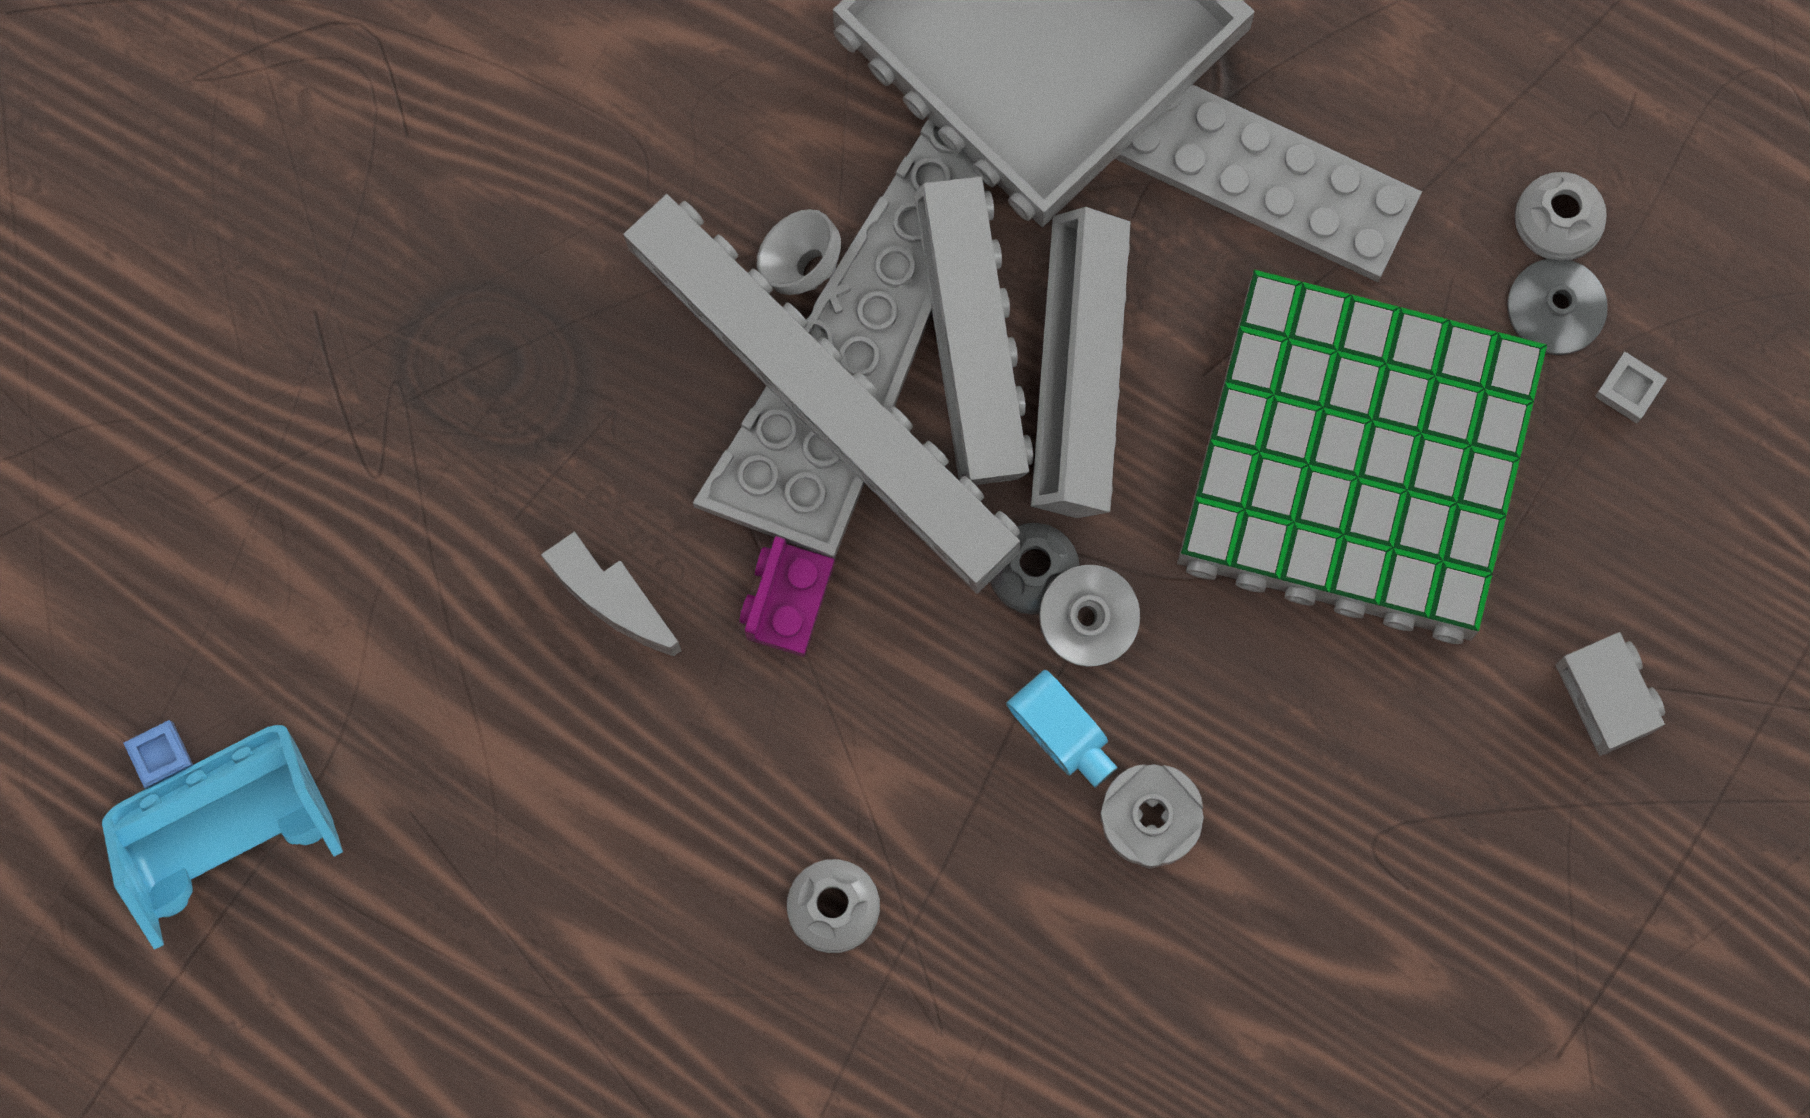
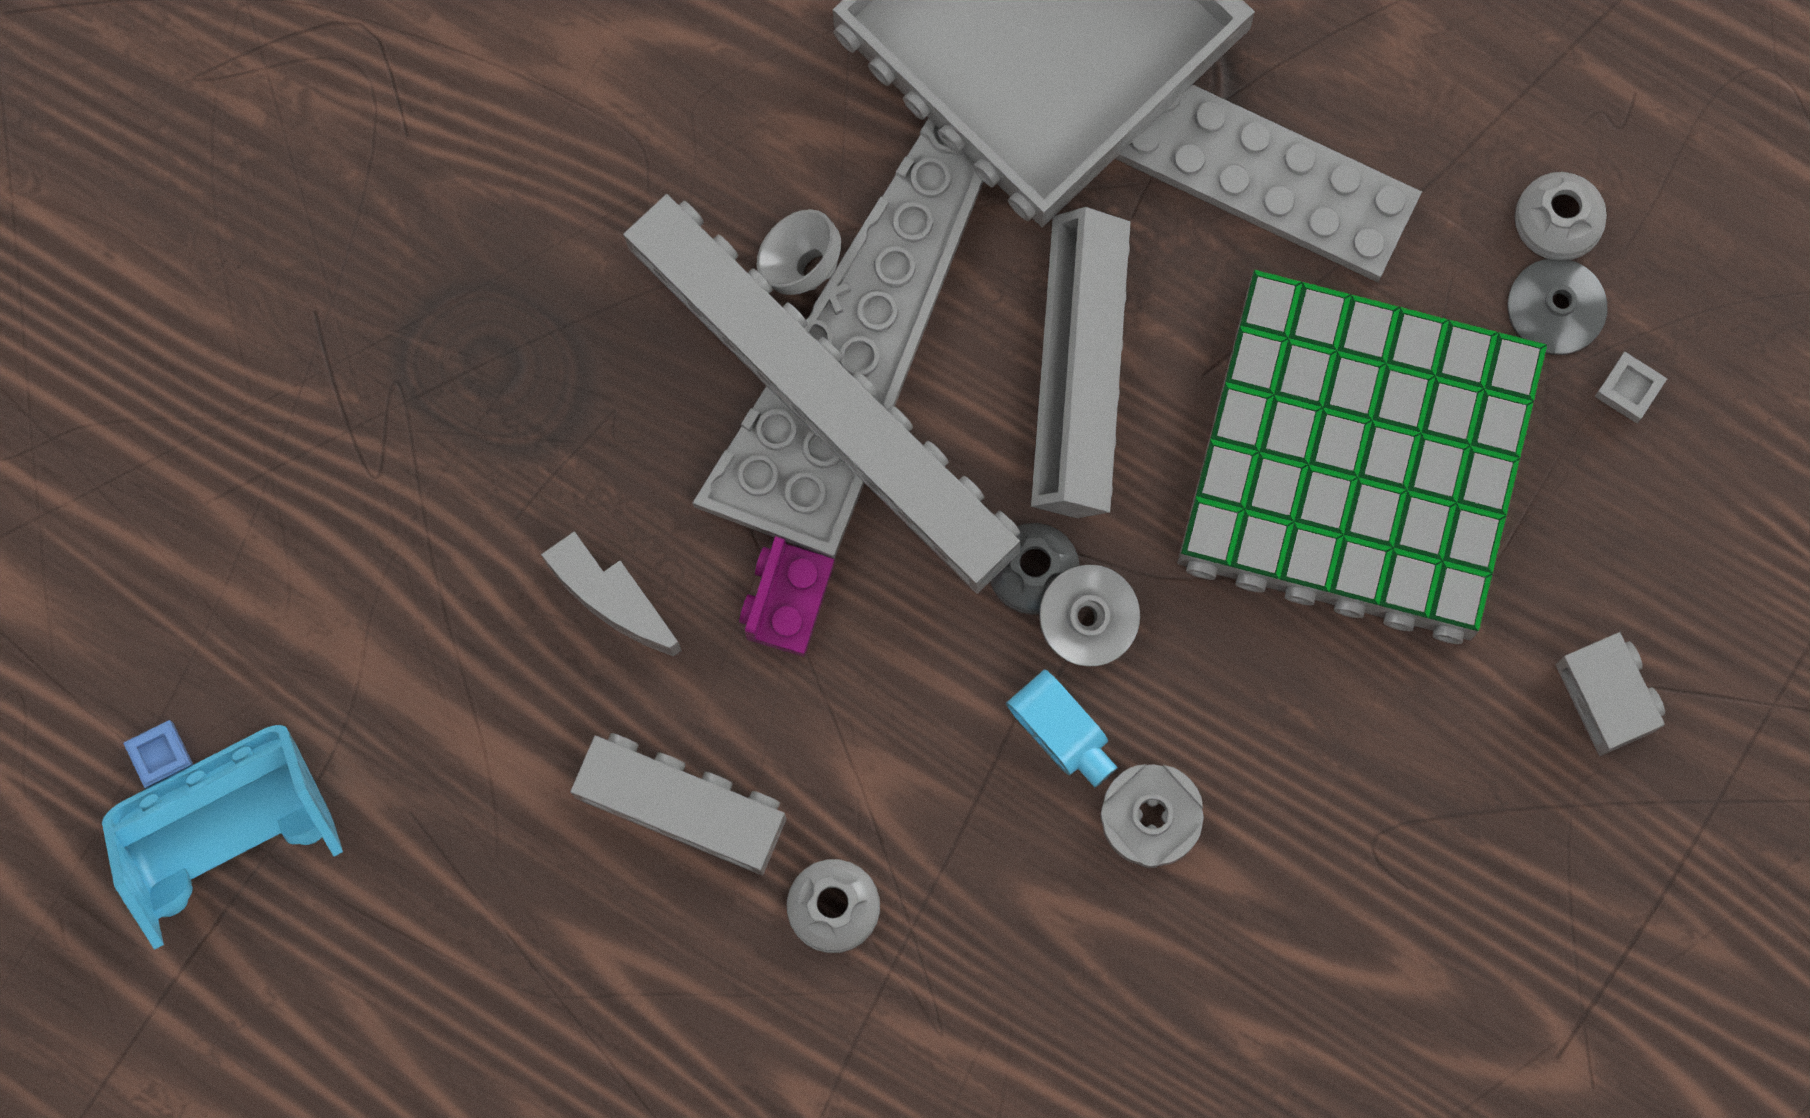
light grey brick [914,176,1033,485] -> none
none -> light grey brick [570,733,787,876]

